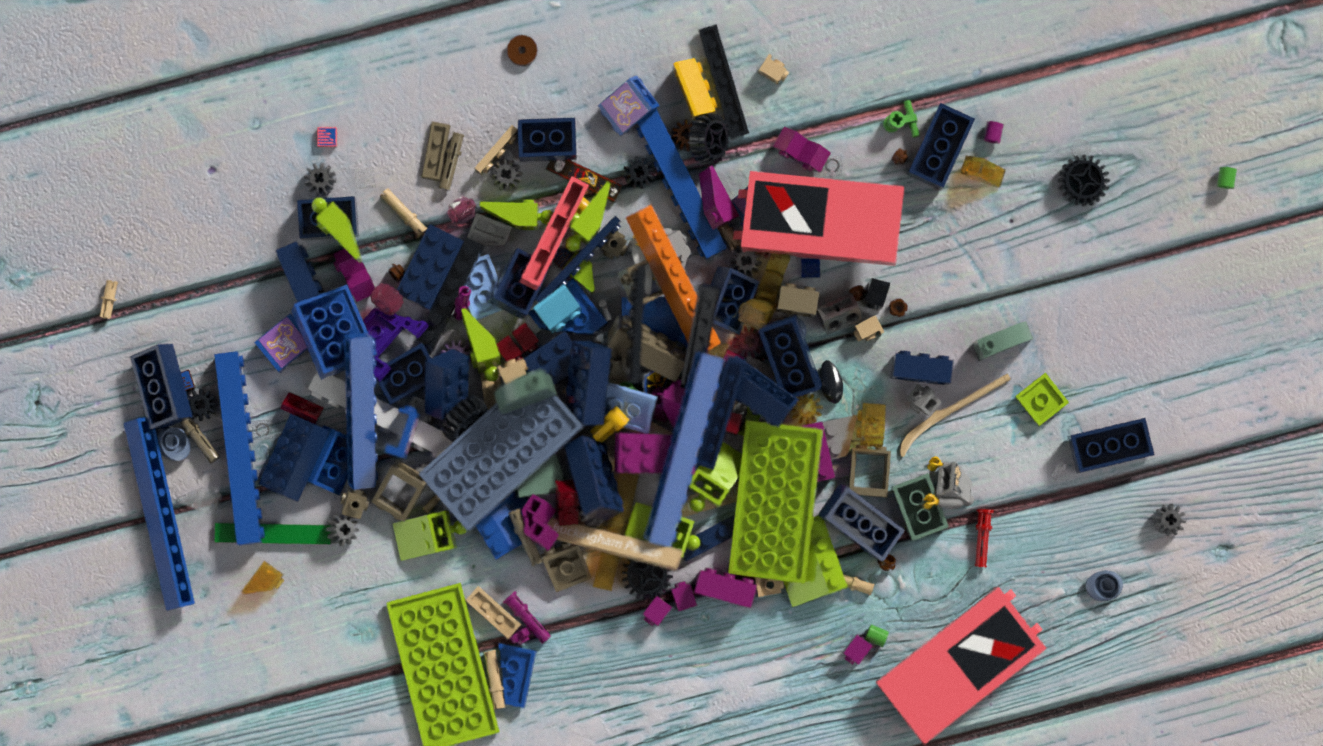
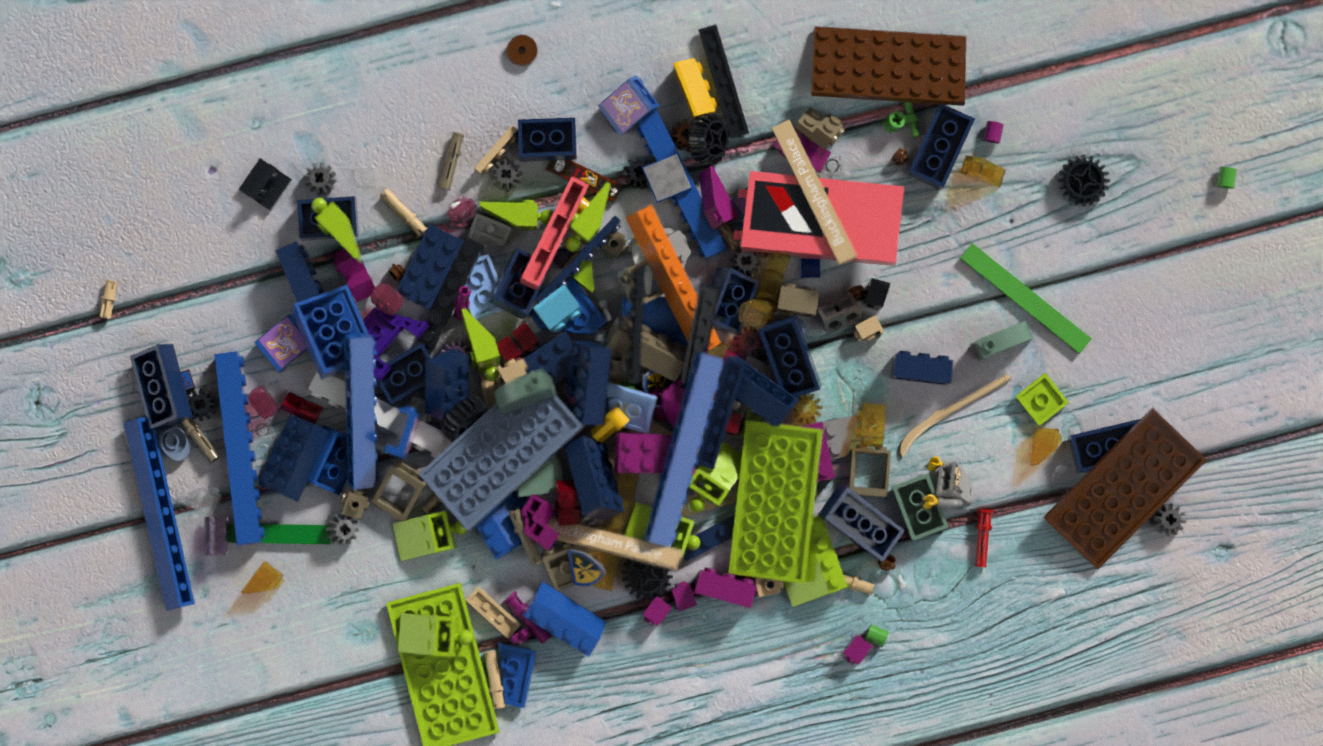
tile [317,127,337,147] -> none
dark tan tile [421,122,451,181] -> none
tan brick [758,54,789,85] -> none
black arm [820,360,843,404] -> none
coral piece [875,587,1047,744] -> none
reddish brown plate [889,298,908,317] -> none
light grey brick [906,384,941,417] -> none
sand blue hat [1086,570,1123,601] -> none
none -> clear purple brick [204,517,228,555]
none -> black bracket [239,158,292,211]
none -> clear pink gear [248,386,279,419]
none -> lime slope [398,613,473,657]
none -> blue slope [521,581,606,657]
none -> shield [567,549,606,586]
none -> flat silver tile [642,153,692,203]
none -> tan tile [772,120,857,265]
none -> dark tan plate [794,107,845,150]
none -> reddish brown plate [811,26,966,106]
none -> bright green tile [960,243,1092,354]
none -> clear yellow slope [1030,427,1062,466]
none -> reddish brown plate [1043,407,1207,569]

